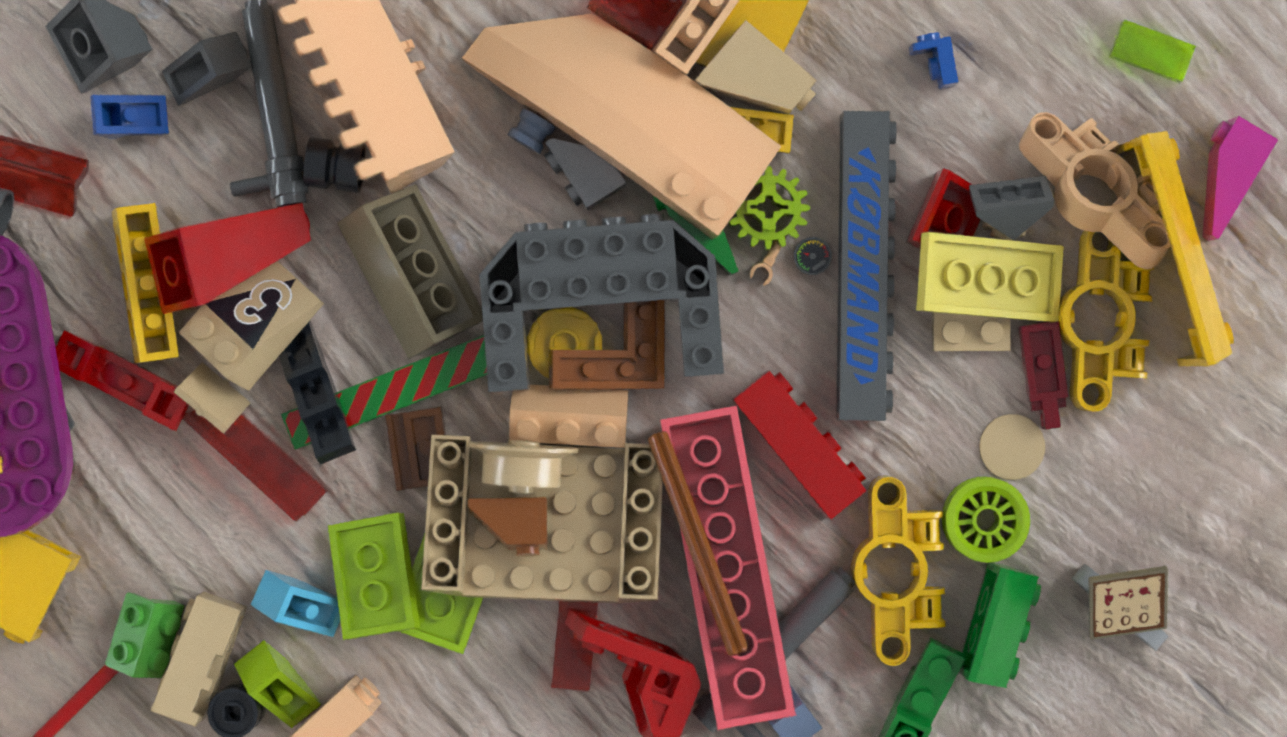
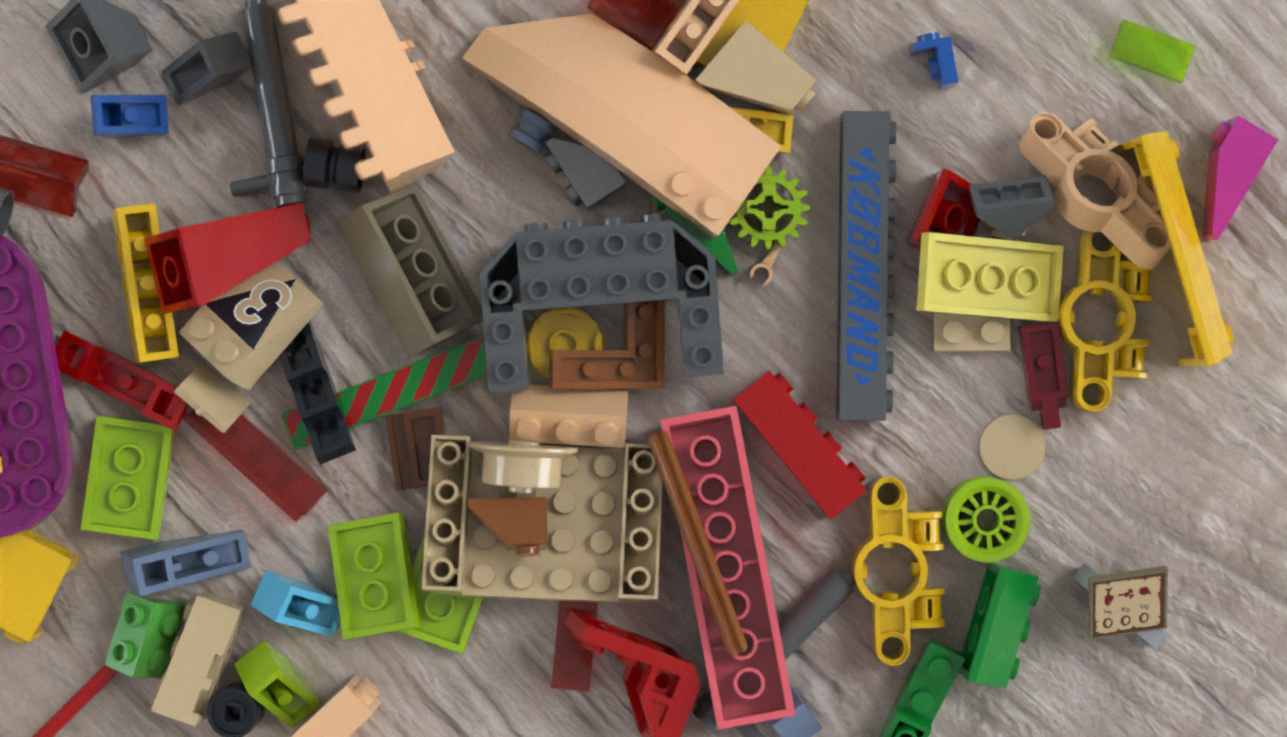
black tile [794,237,832,275] -> none
none -> lime plate [81,415,175,540]
none -> sand blue slope [120,530,251,597]

